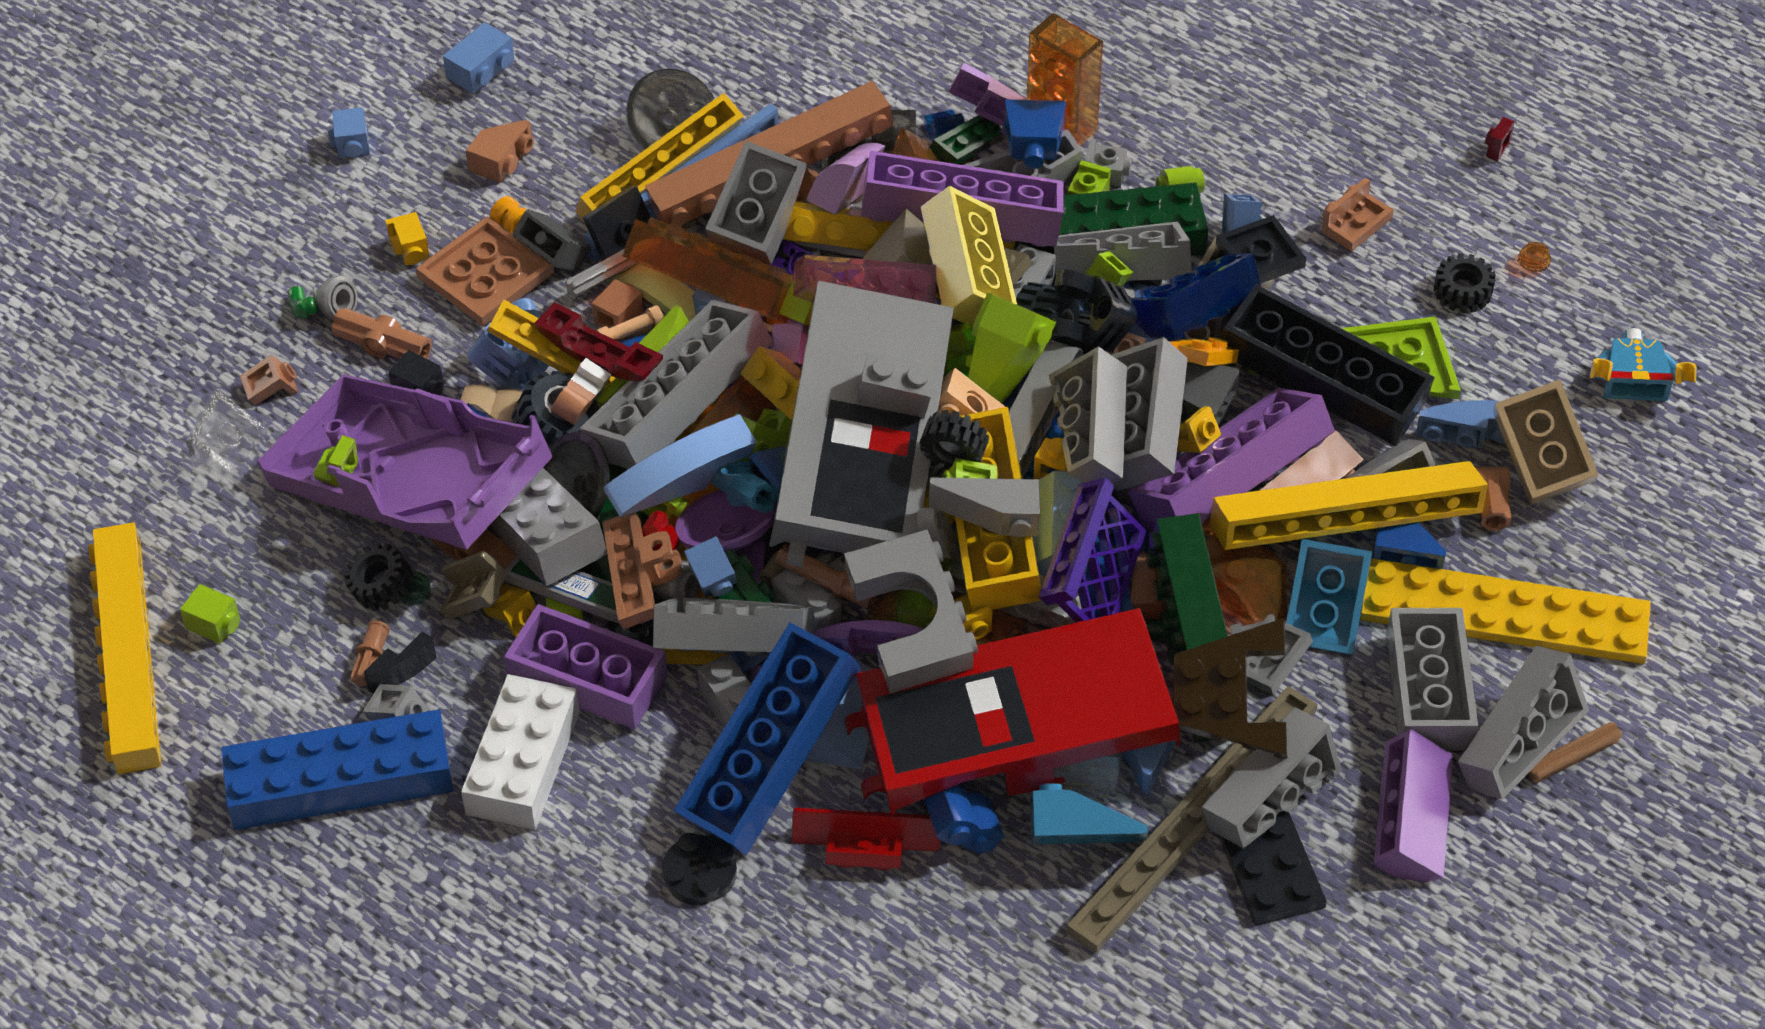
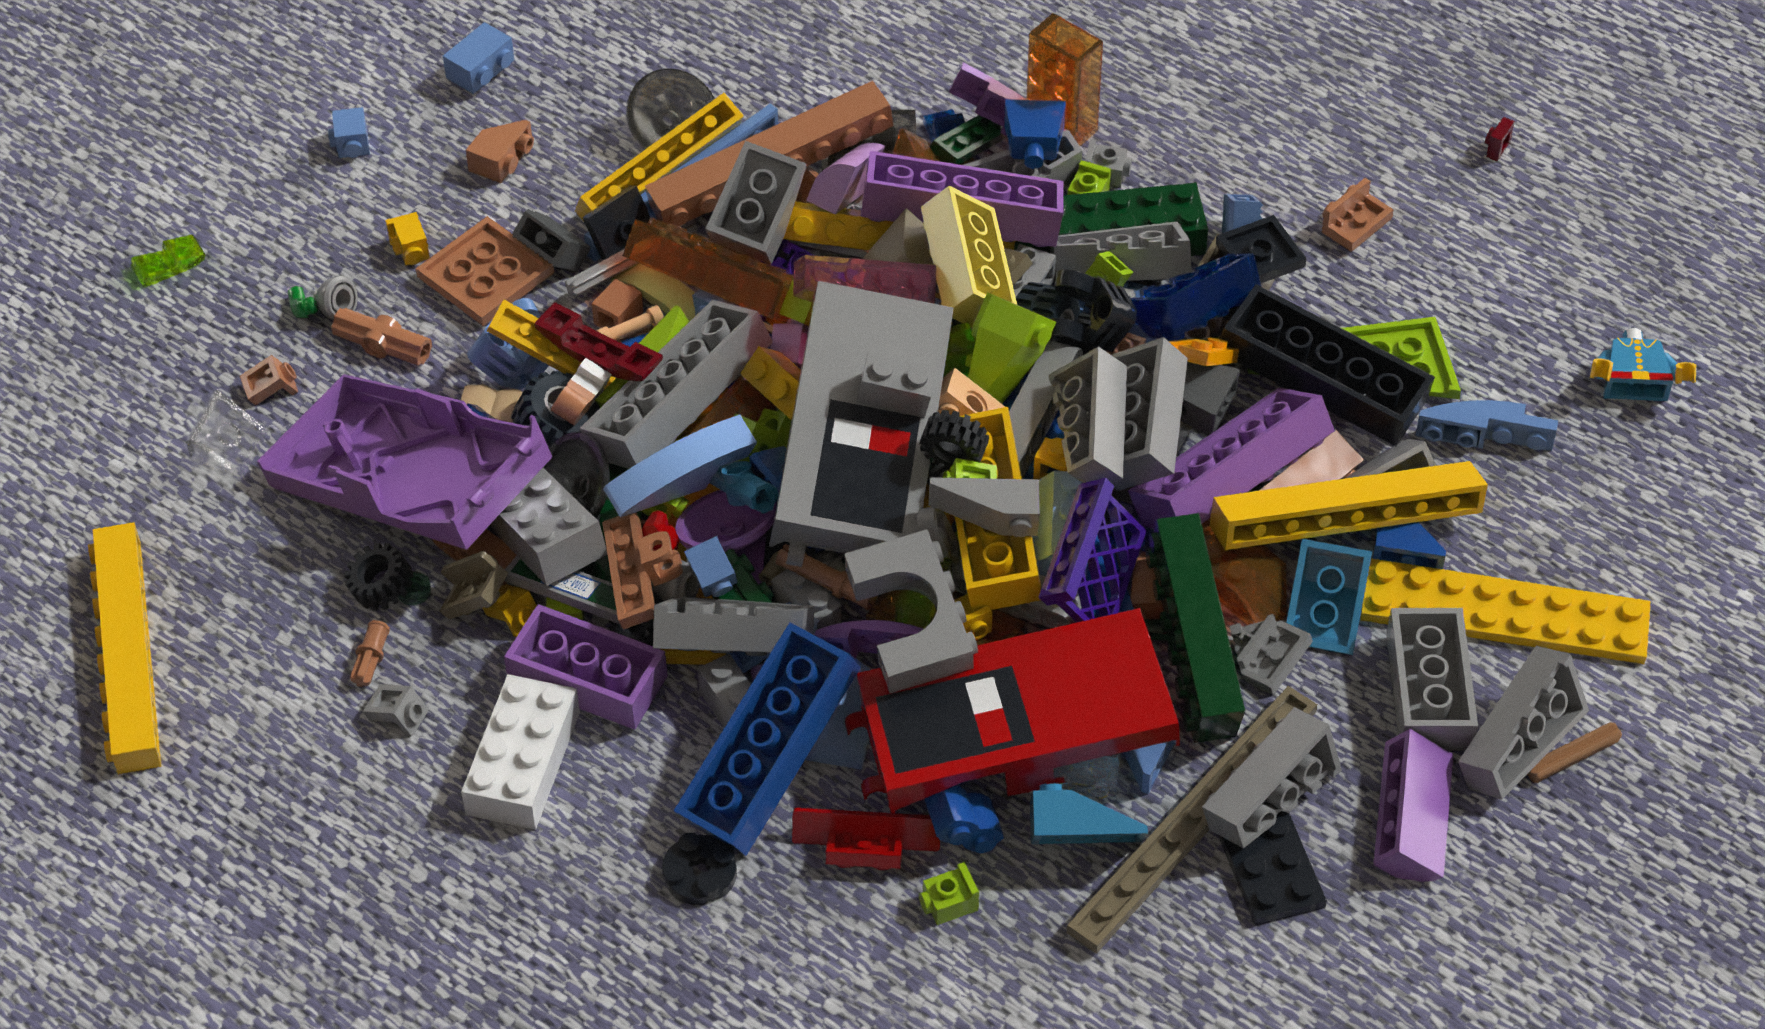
lime brick [180,584,240,644] -> none
blue brick [221,709,454,830] -> none
lime bracket [313,435,359,488] -> none
black slope [364,631,437,694] -> none
black brick [388,350,444,395] -> none
light orange wheel [489,196,527,234] -> none
lime brick [1155,165,1205,193] -> none
dark brown wing [1174,619,1288,759] -> none
yellow bracket [1177,406,1222,453] -> none
black tyre [1434,253,1496,313] -> none
nougat piece [1474,466,1511,530] -> none
tan brick [1493,379,1599,505] -> none
clear orange plate [1518,242,1551,272] -> none
none -> clear neon green slope [131,234,205,287]
none -> lime brick [919,862,979,925]

